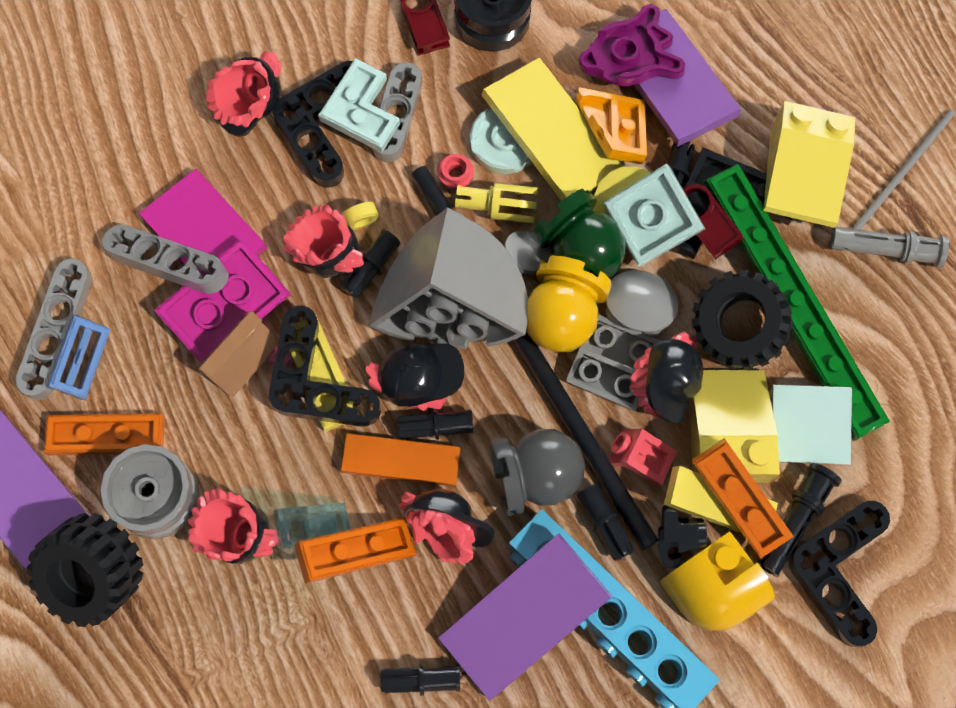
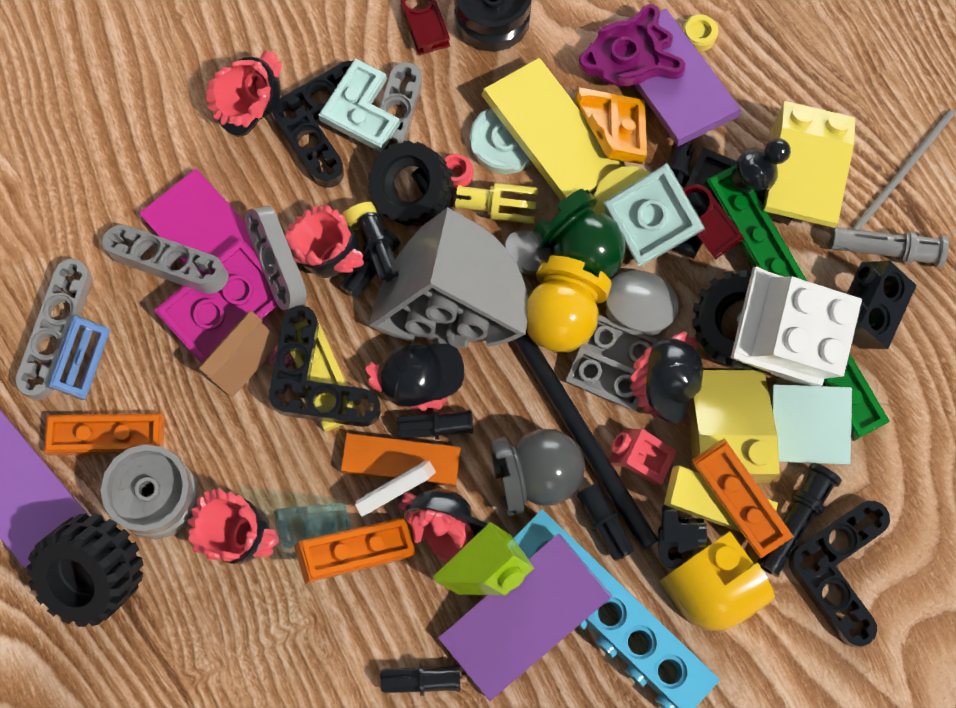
none -> light grey beam [245,206,307,310]
none -> white tile [355,460,436,517]
none -> black axle [357,212,399,282]
none -> black tyre [368,141,454,226]
none -> lime slope [433,522,534,596]
none -> light yellow tile [683,14,718,52]
none -> white piece [731,267,862,386]
none -> black animal [732,138,791,193]
none -> black brick [847,260,917,349]

